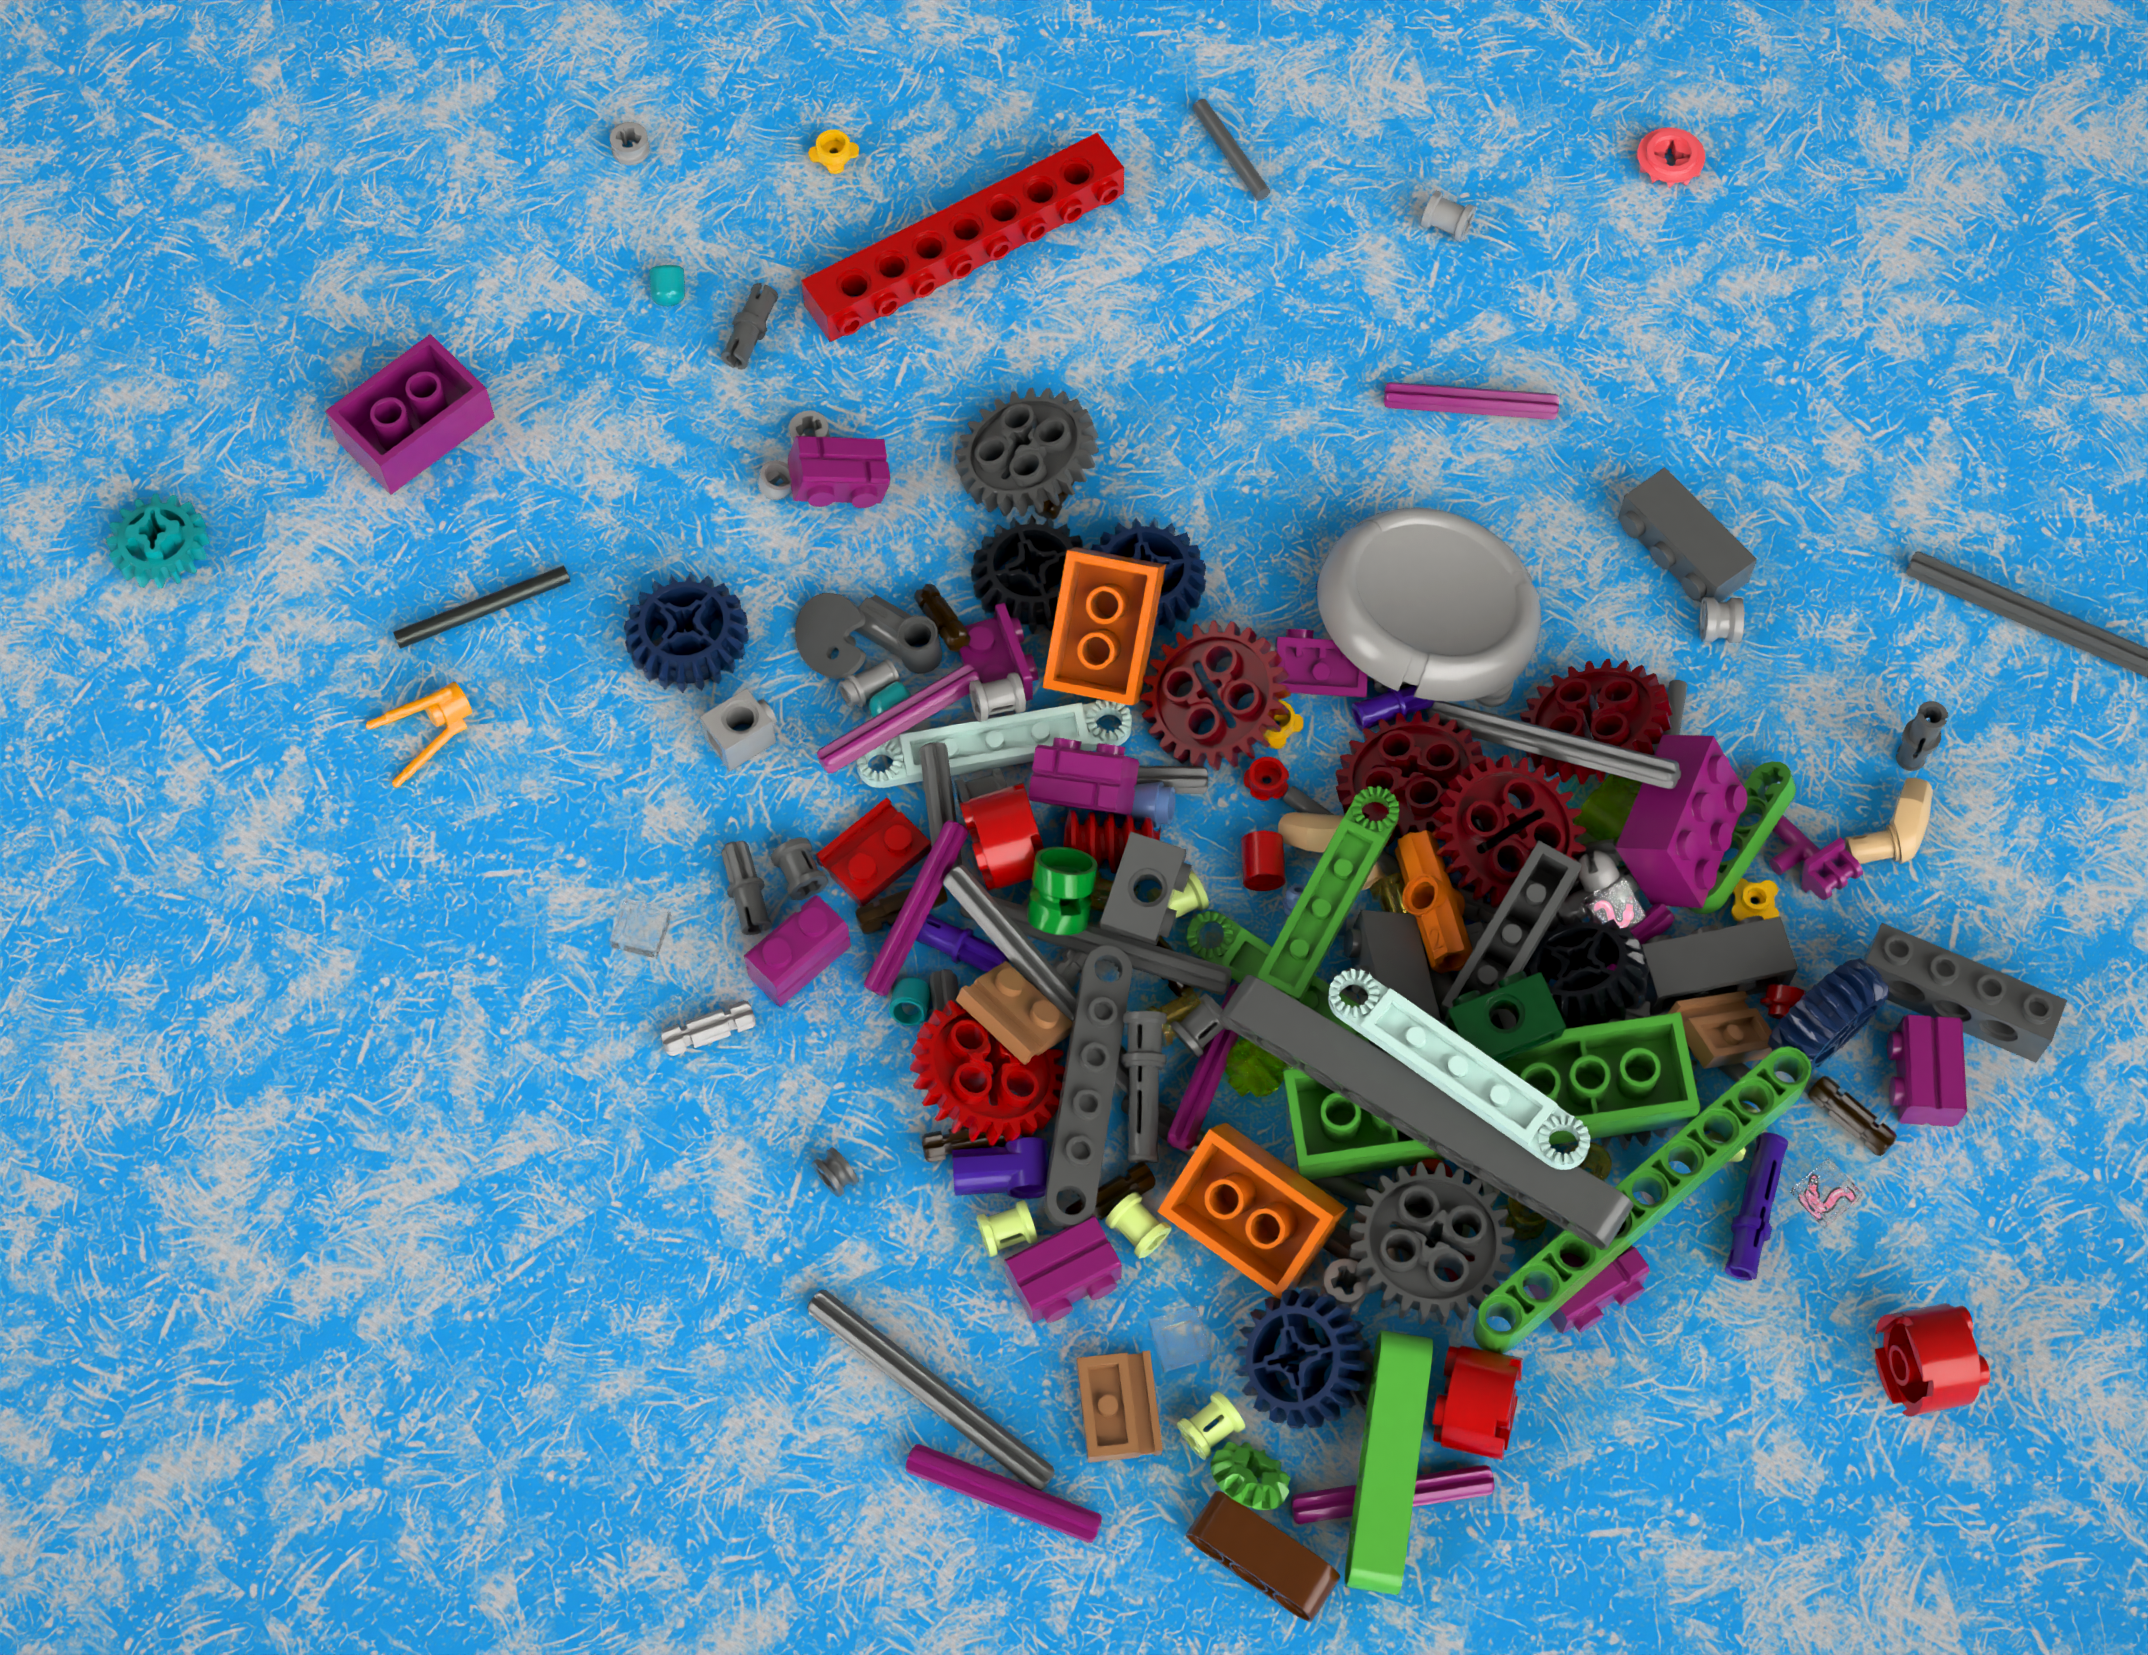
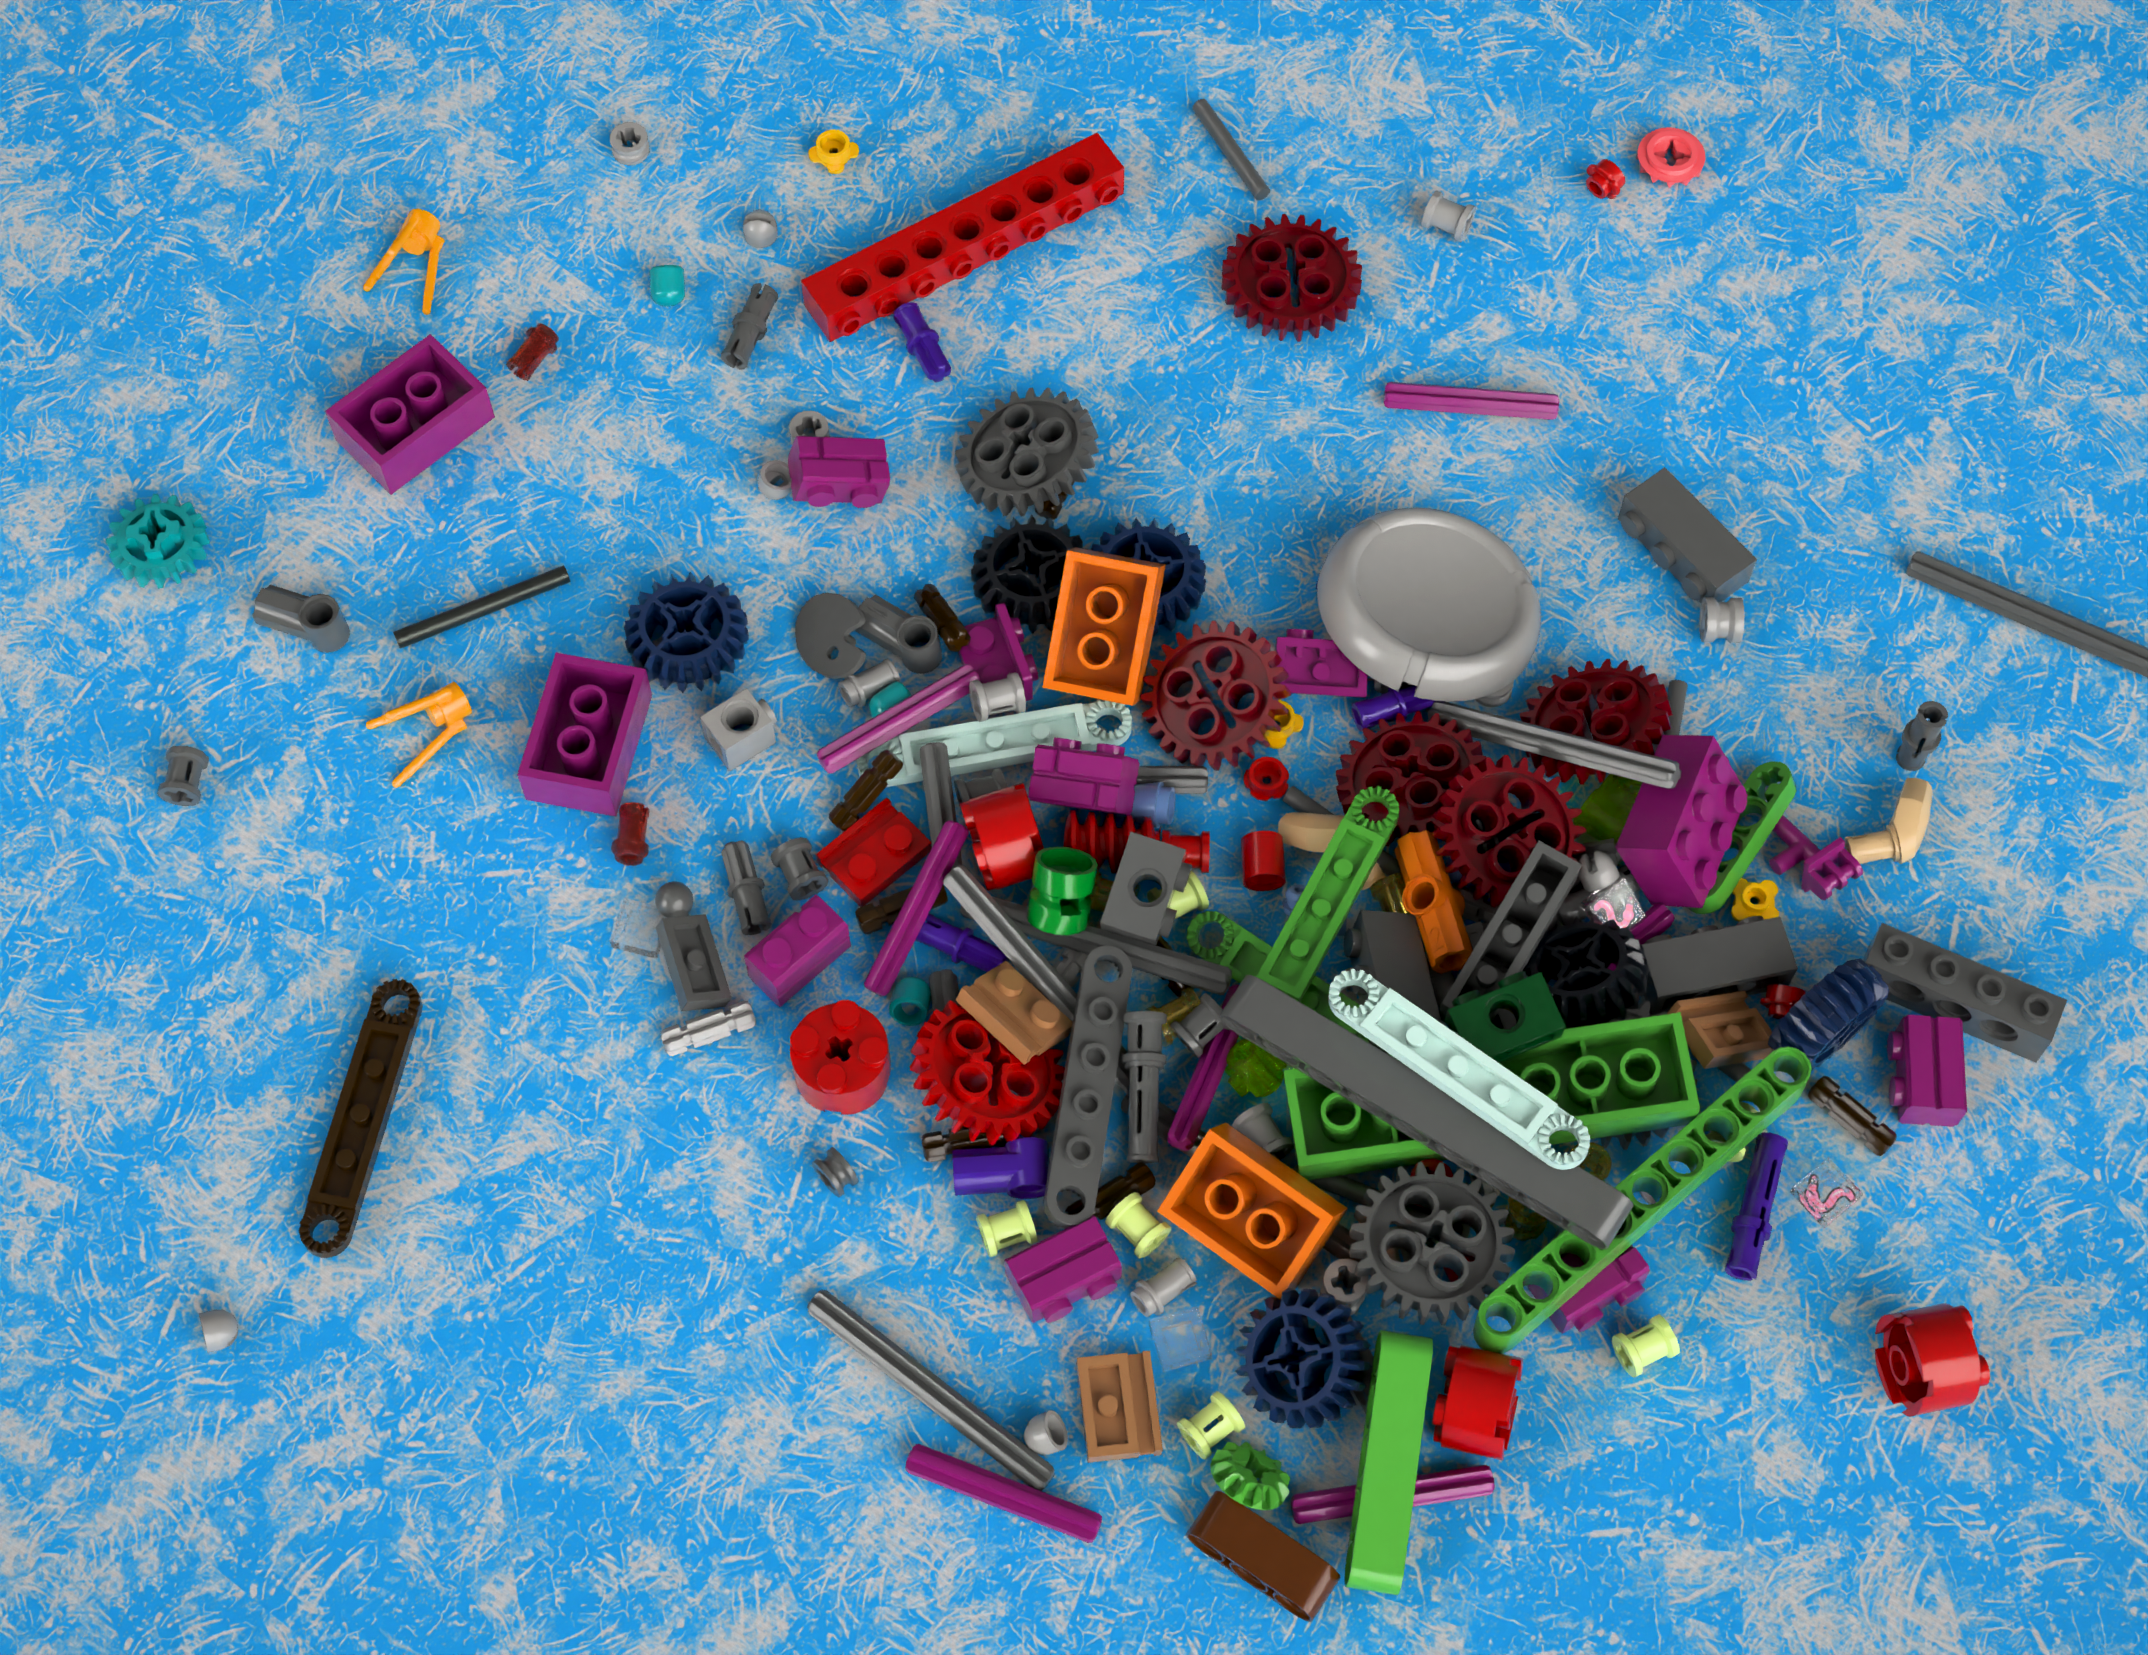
none -> dark grey bush [157,746,209,806]
none -> light grey hinge [199,1310,238,1353]
none -> dark grey piece [253,585,350,653]
none -> dark brown plate [299,979,423,1258]
none -> light orange plant [363,209,445,315]
none -> clear red pin [506,323,559,381]
none -> magenta brick [517,652,652,817]
none -> clear red pin [611,802,650,866]
none -> dark grey plate [655,881,732,1011]
none -> light grey hinge [743,209,778,248]
none -> red brick [790,1000,891,1115]
none -> dark brown axle [828,750,903,831]
none -> dark purple axle [893,302,951,383]
none -> light grey hinge [1024,1410,1068,1455]
none -> light grey pin [1130,1257,1197,1317]
none -> red bush [1162,830,1210,873]
none -> dark red gear [1221,214,1362,342]
none -> light grey bush [1232,1103,1294,1160]
none -> red plate [1586,159,1626,199]
none -> yellowish green bush [1612,1314,1680,1377]

